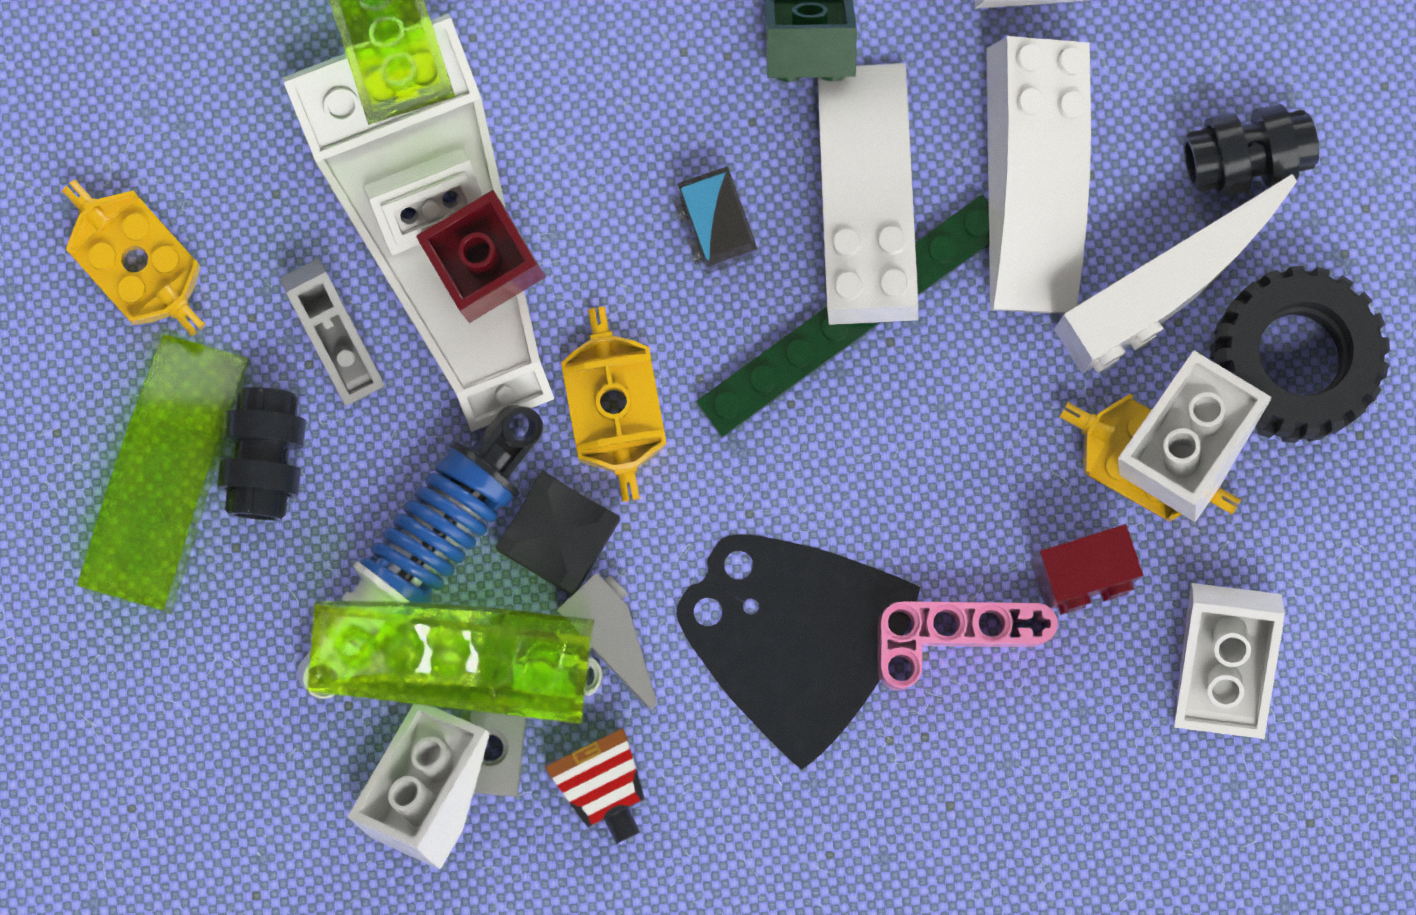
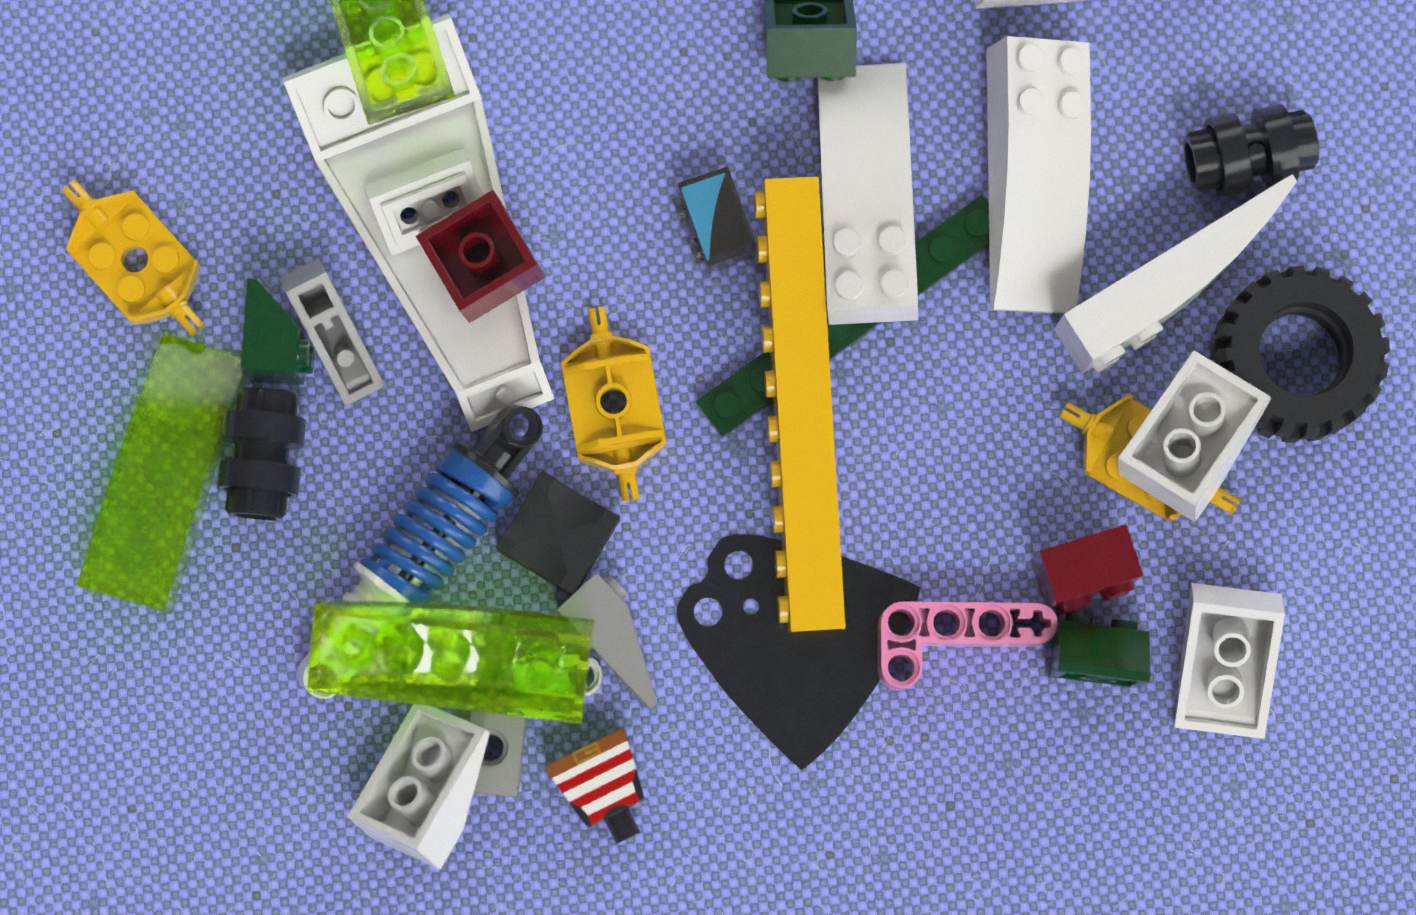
none -> dark green slope [241,278,314,385]
none -> yellow brick [753,177,845,632]
none -> dark green slope [1048,614,1151,688]

